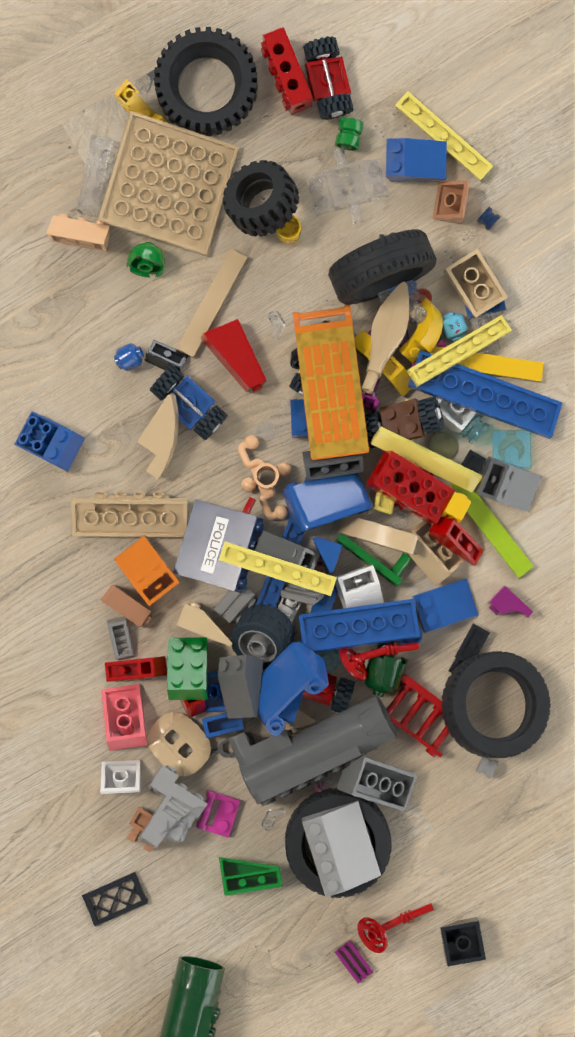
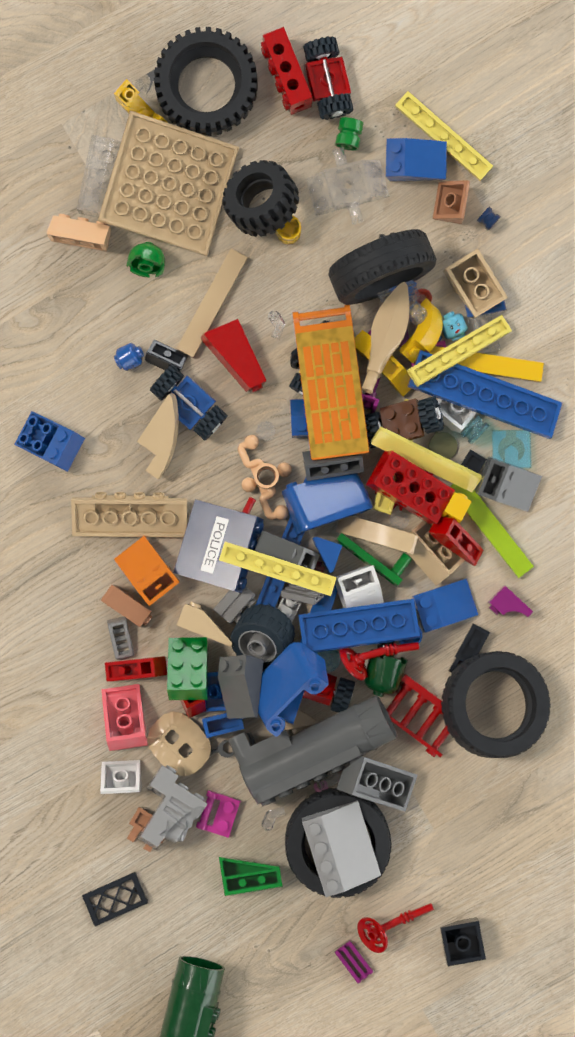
light grey wheel [476,757,498,778] -> none

